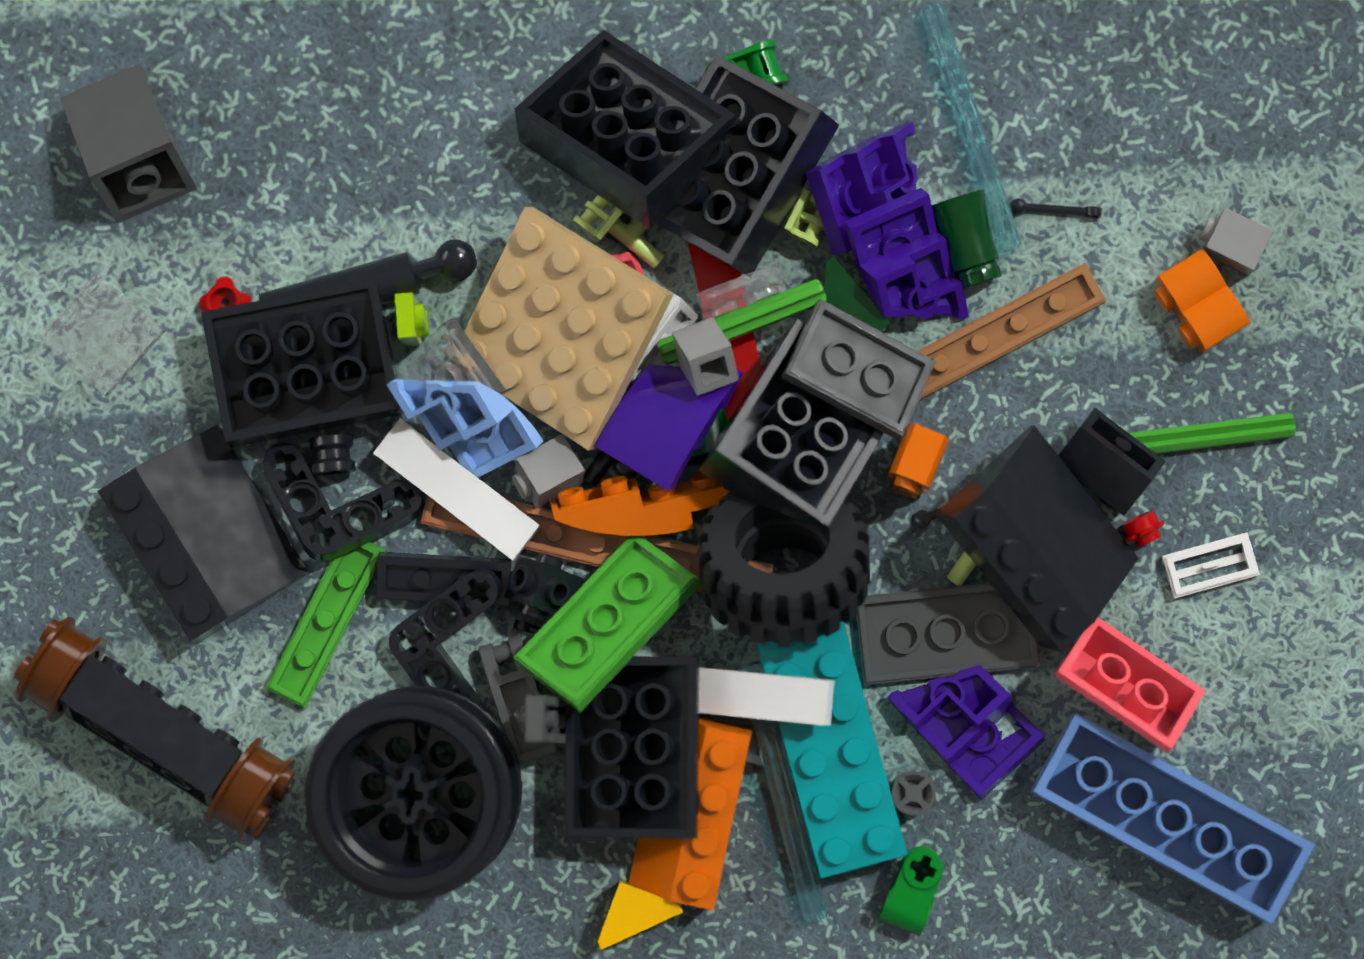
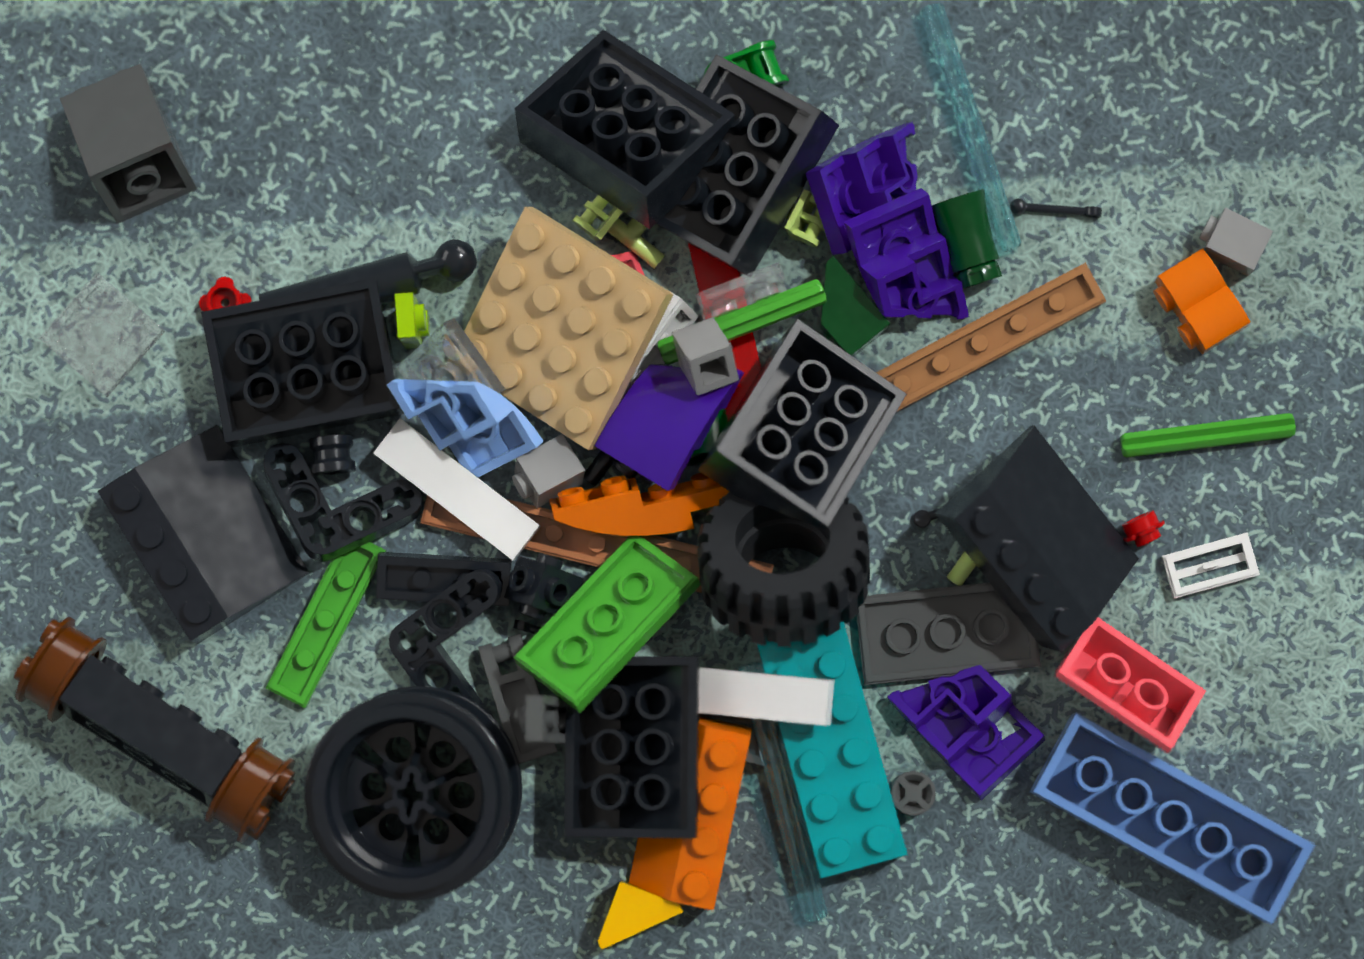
dark grey tile [781,299,936,440] -> none
green piece [878,846,943,936] -> none
orange brick [886,423,950,499] -> none
black brick [1058,408,1166,516] -> none

